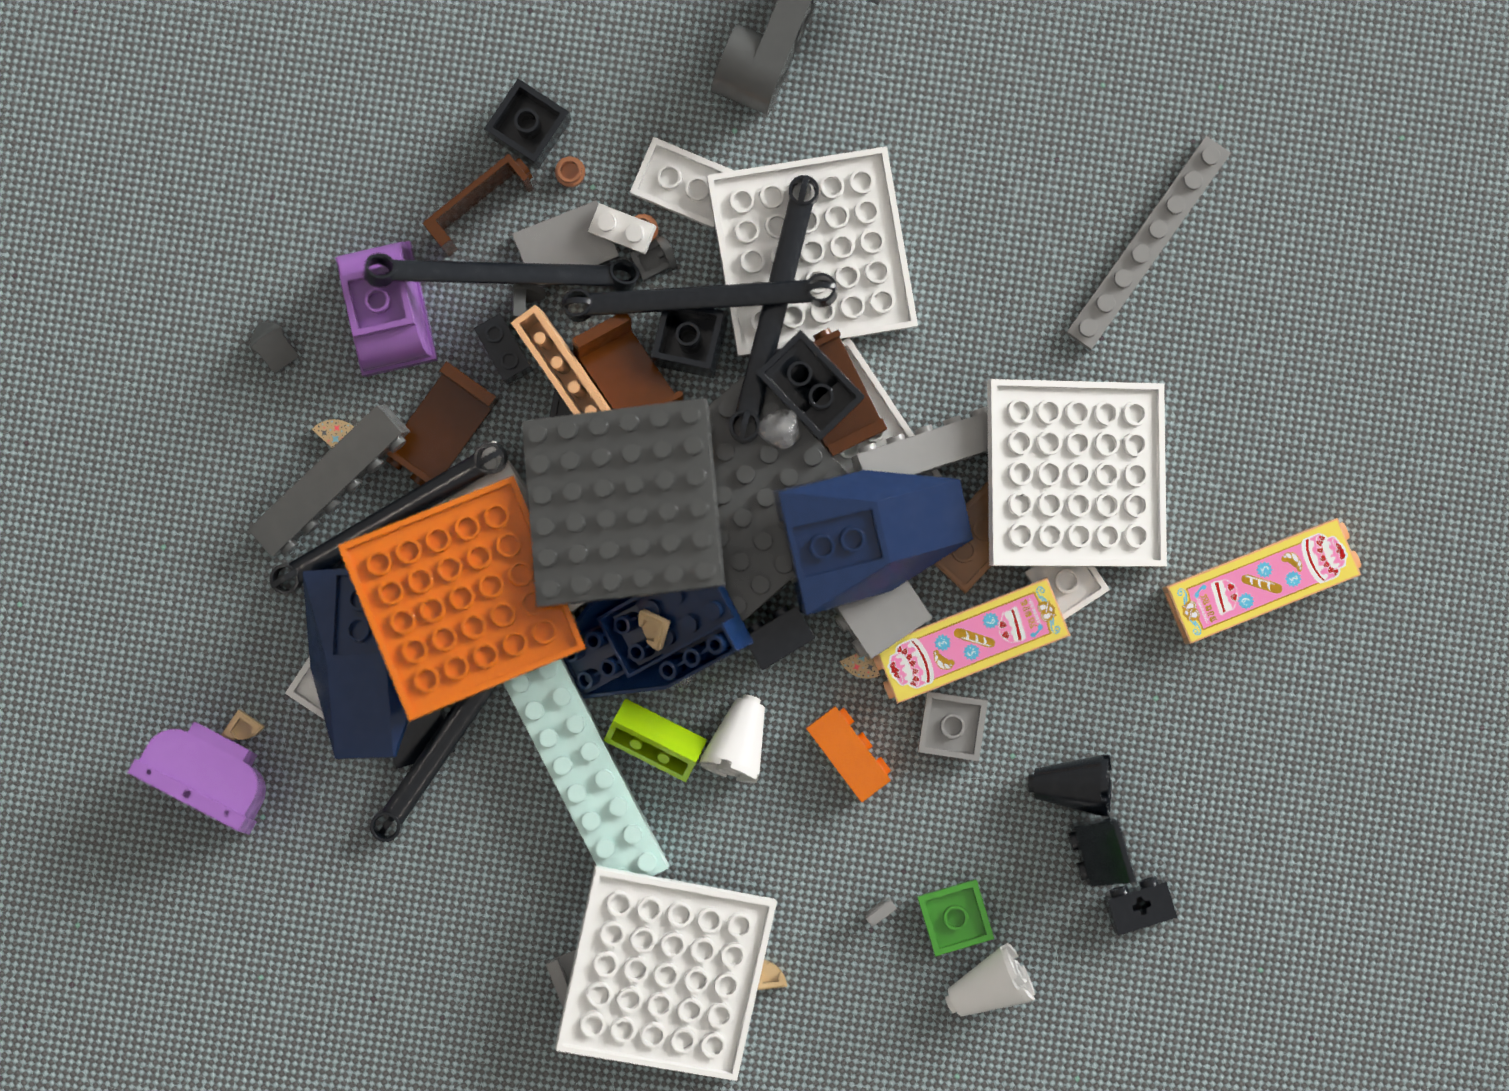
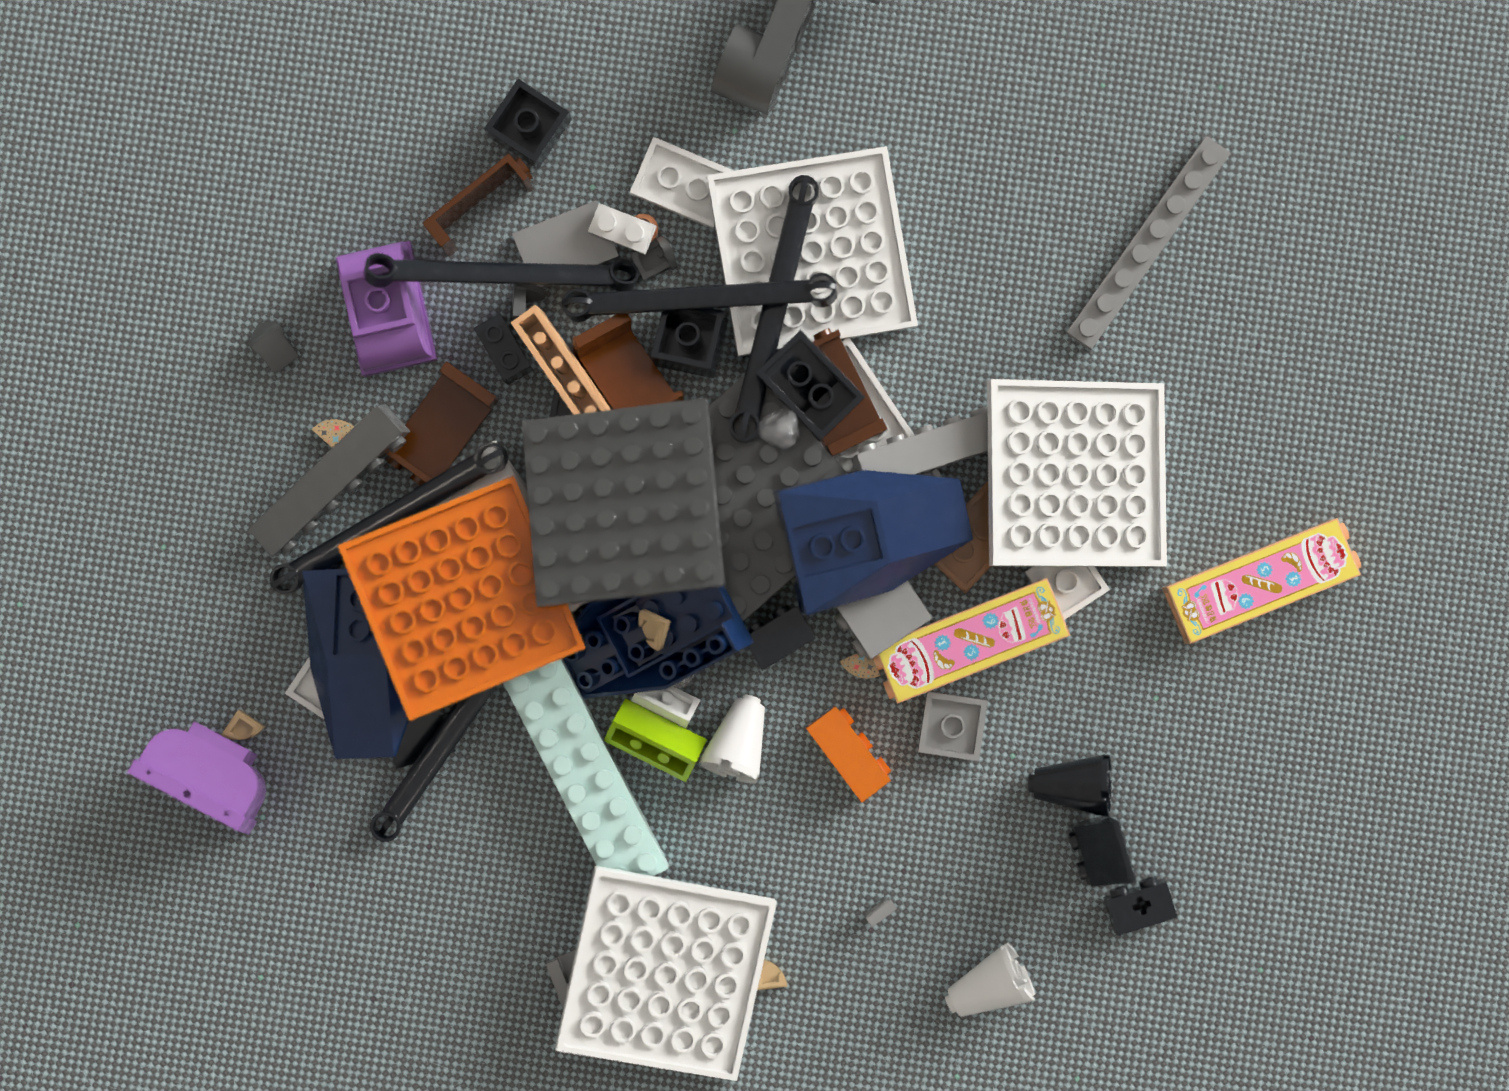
nougat plate [555,156,585,187] -> none
bright green plate [917,878,994,957] -> none
none -> white plate [631,686,700,728]

